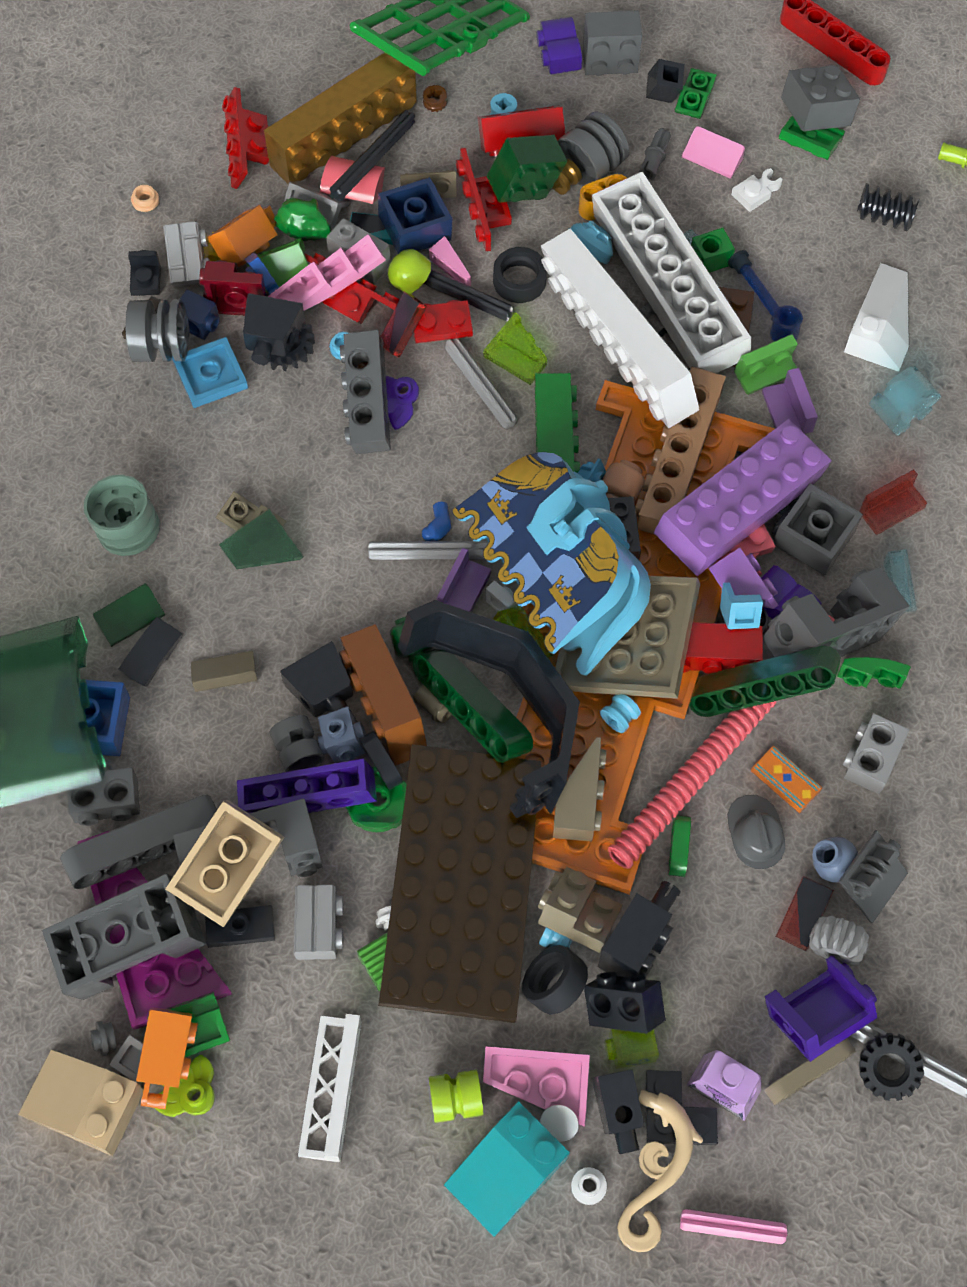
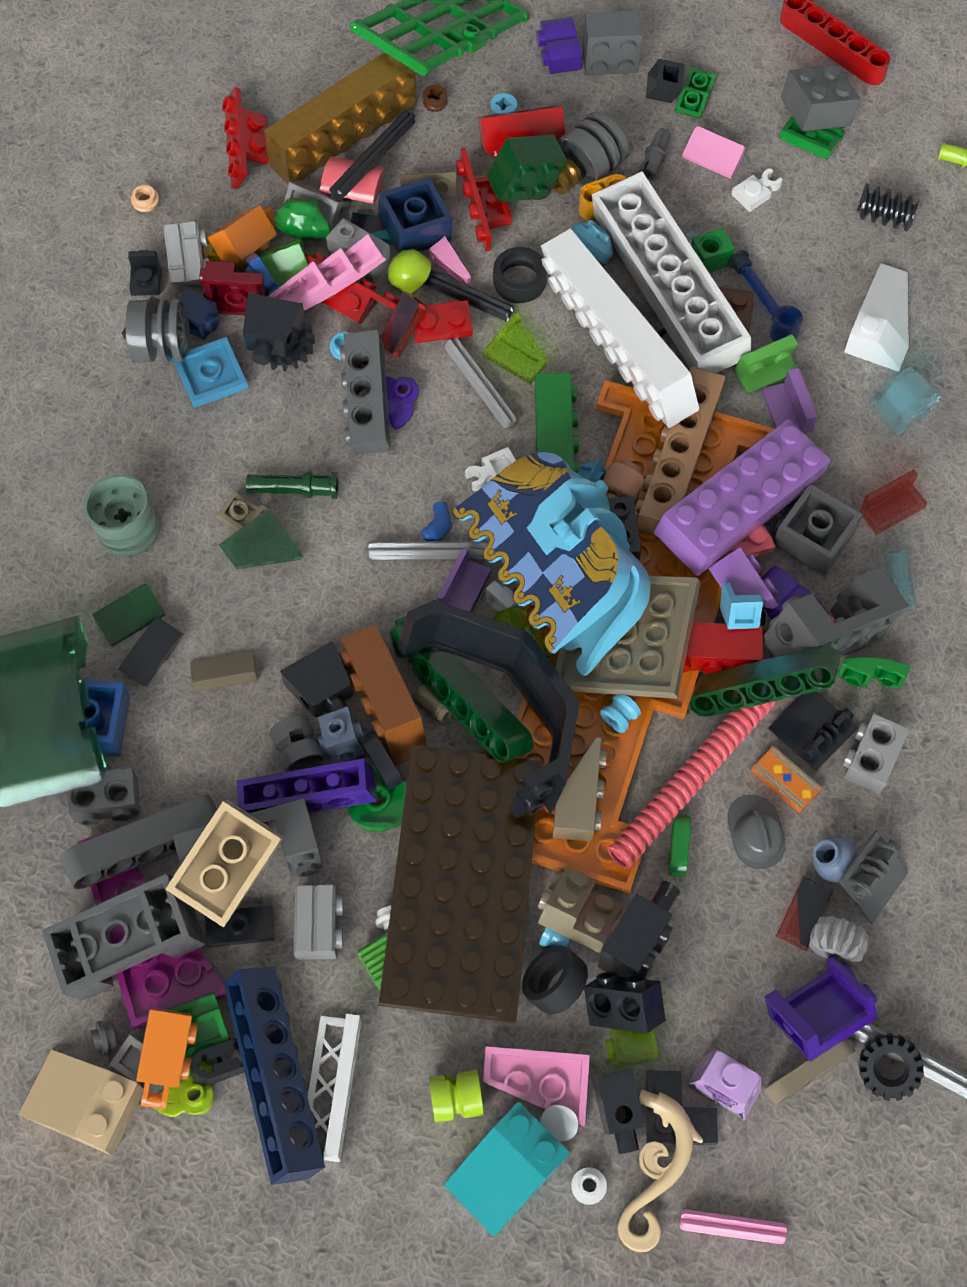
none -> black beam [189,1038,244,1086]
none -> dark blue brick [224,967,325,1185]
none -> dark green pin [246,471,339,499]
none -> white plate [465,447,516,491]
none -> black hinge [768,692,858,771]

